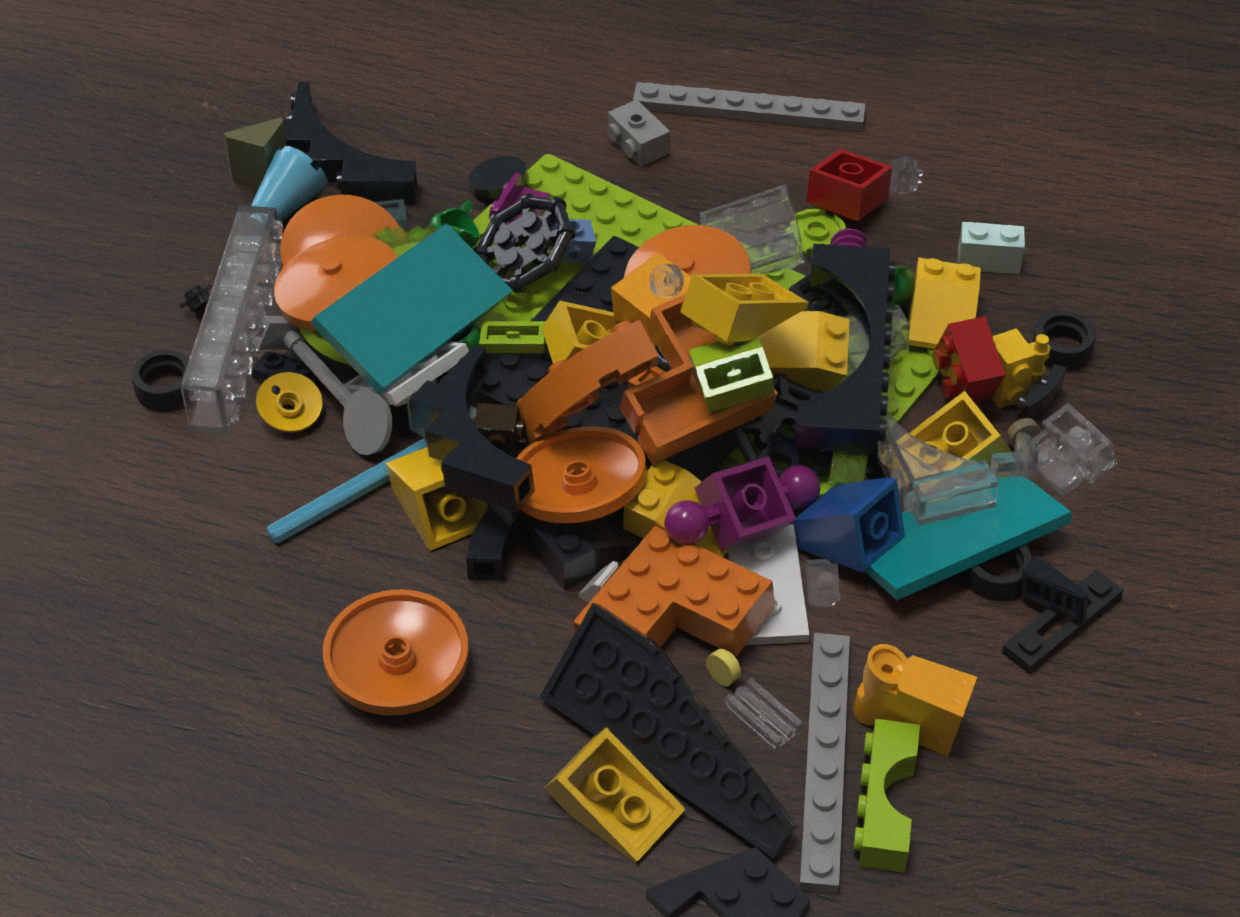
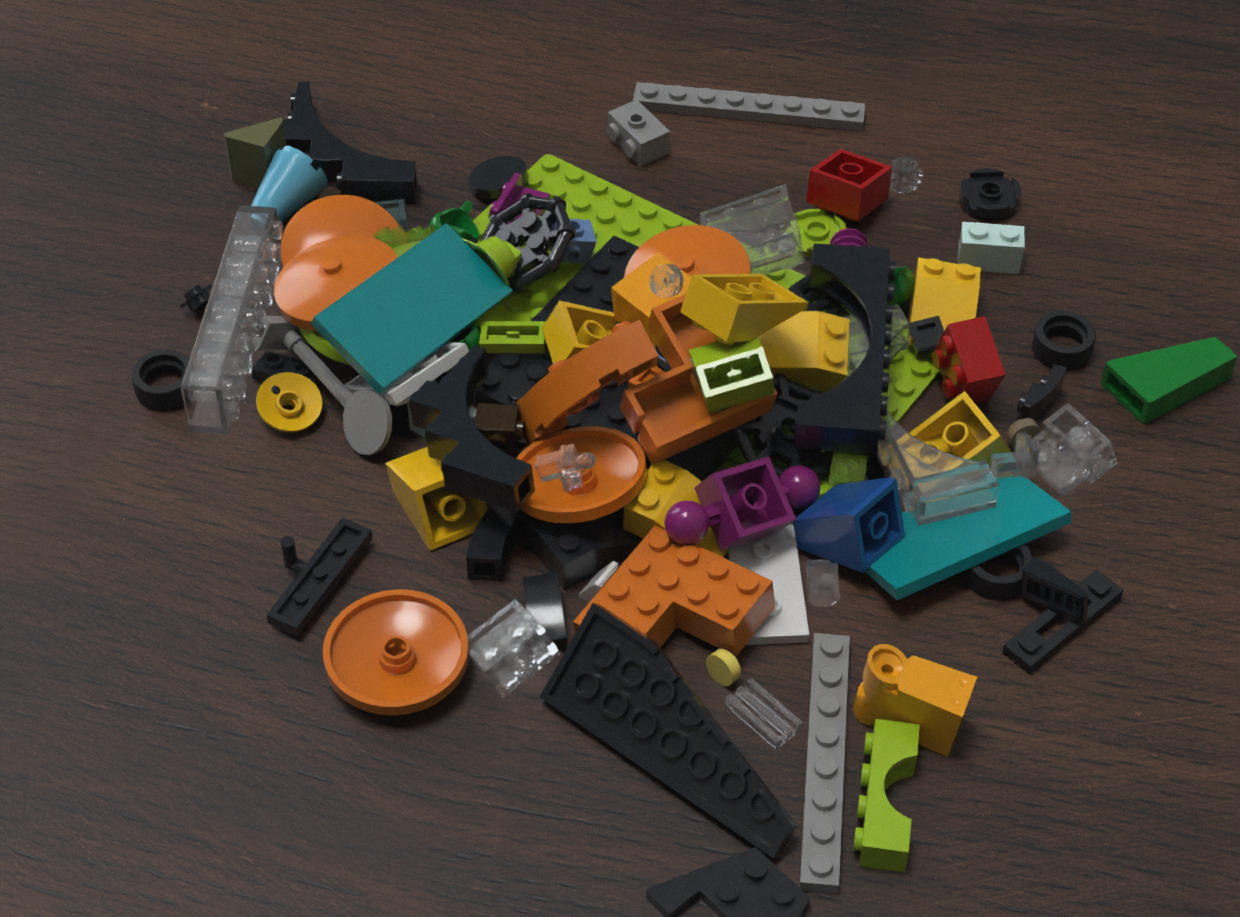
medium azure axle [267,438,427,544] -> none
yellow slope [544,727,685,863] -> none
yellow brick [992,328,1050,409] -> none
none -> black plate [267,517,373,636]
none -> lime piece [463,236,522,286]
none -> clear brick [467,599,560,697]
none -> black slope [523,572,568,648]
none -> clear piece [535,444,596,492]
none -> black tile [907,316,944,356]
none -> black plate [959,168,1021,219]
none -> green slope [1100,337,1238,425]

